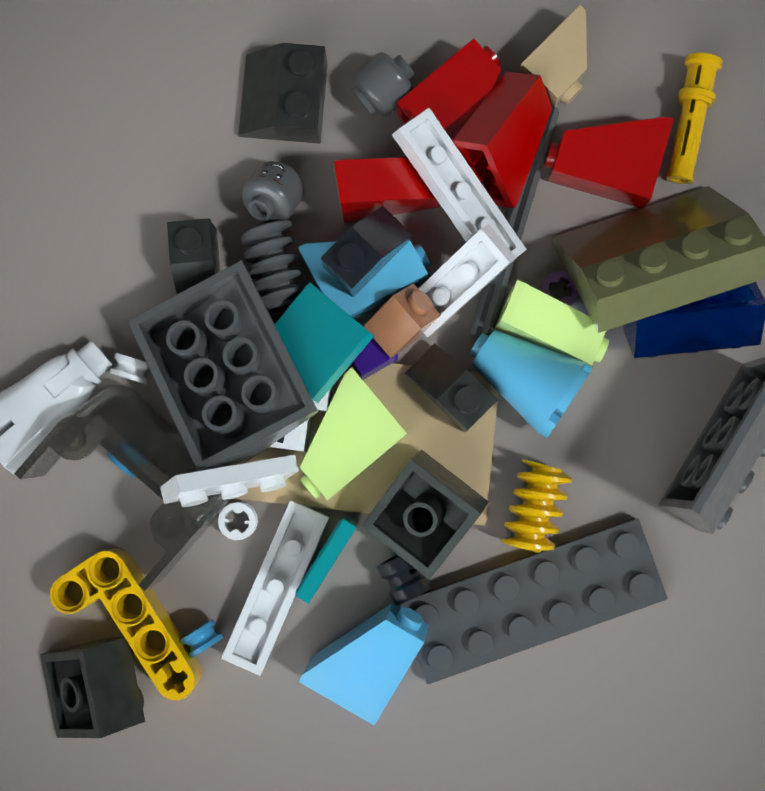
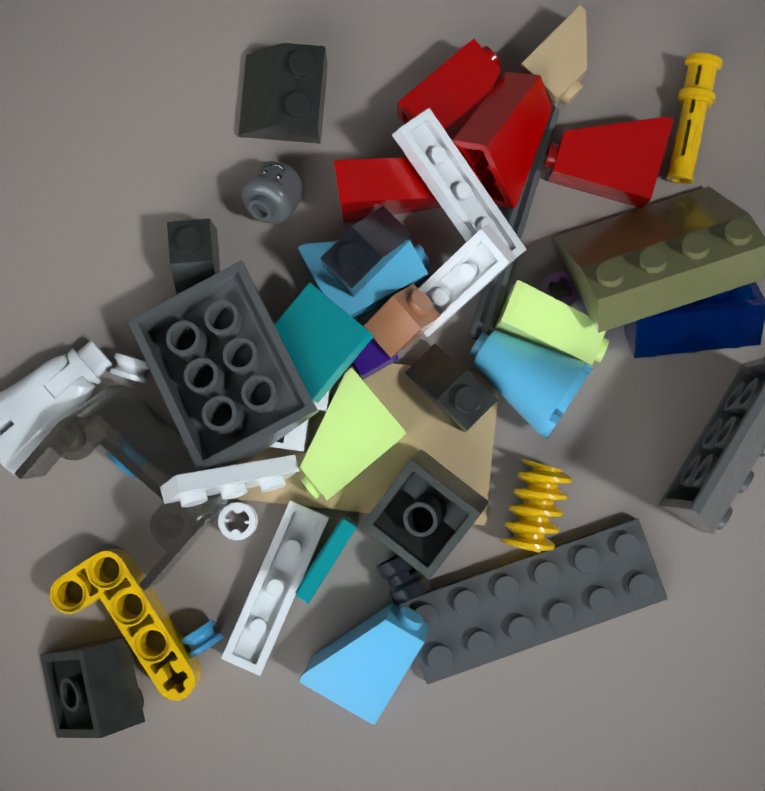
dark grey piece [241,220,304,313] -> none
dark grey head [351,52,415,116] -> none

